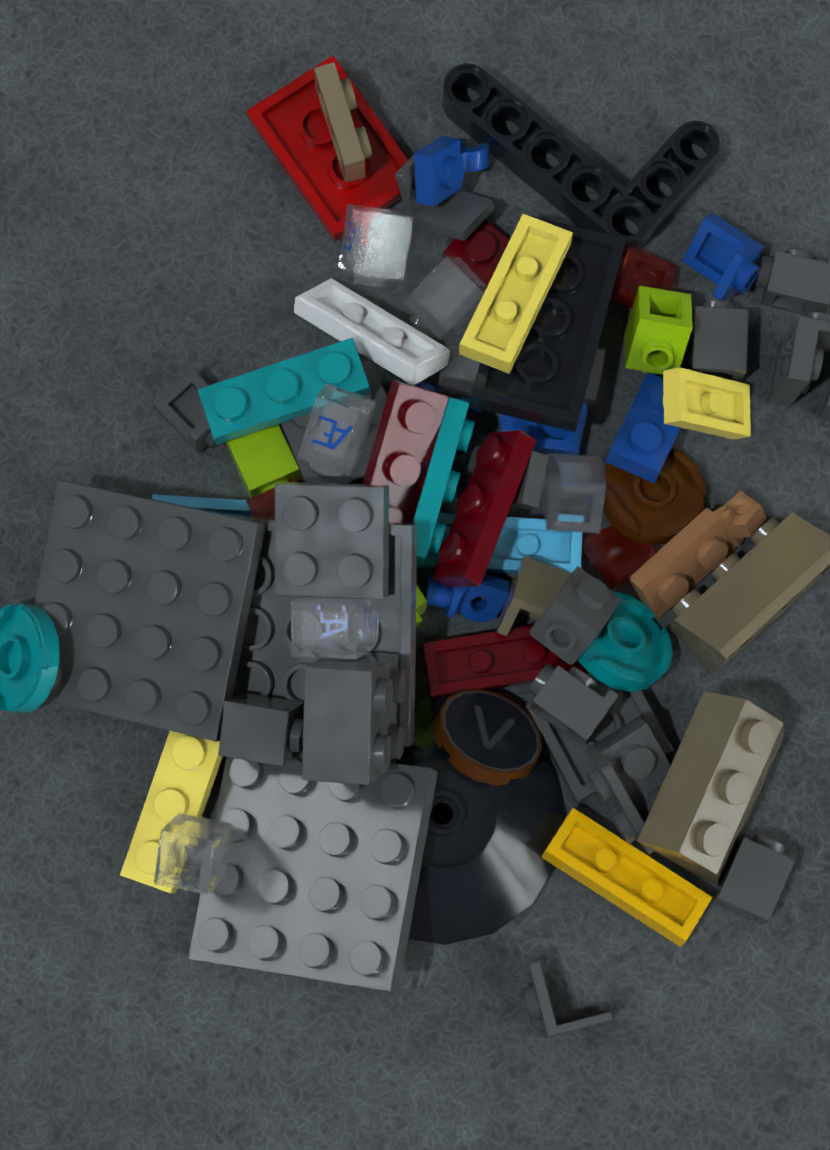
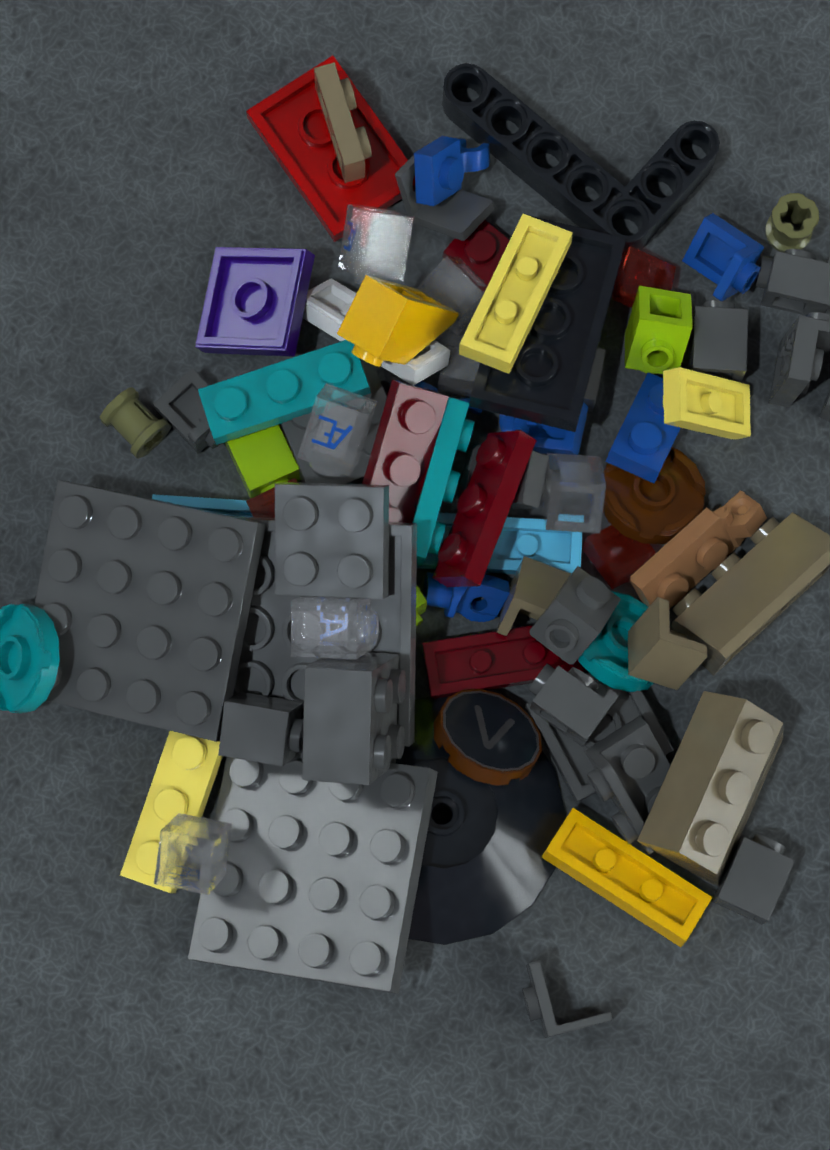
none -> olive bush [100,387,171,459]
none -> tile [195,247,315,357]
none -> yellow slope [337,275,459,367]
none -> dark tan panel [628,597,707,690]
none -> olive bush [765,193,819,253]

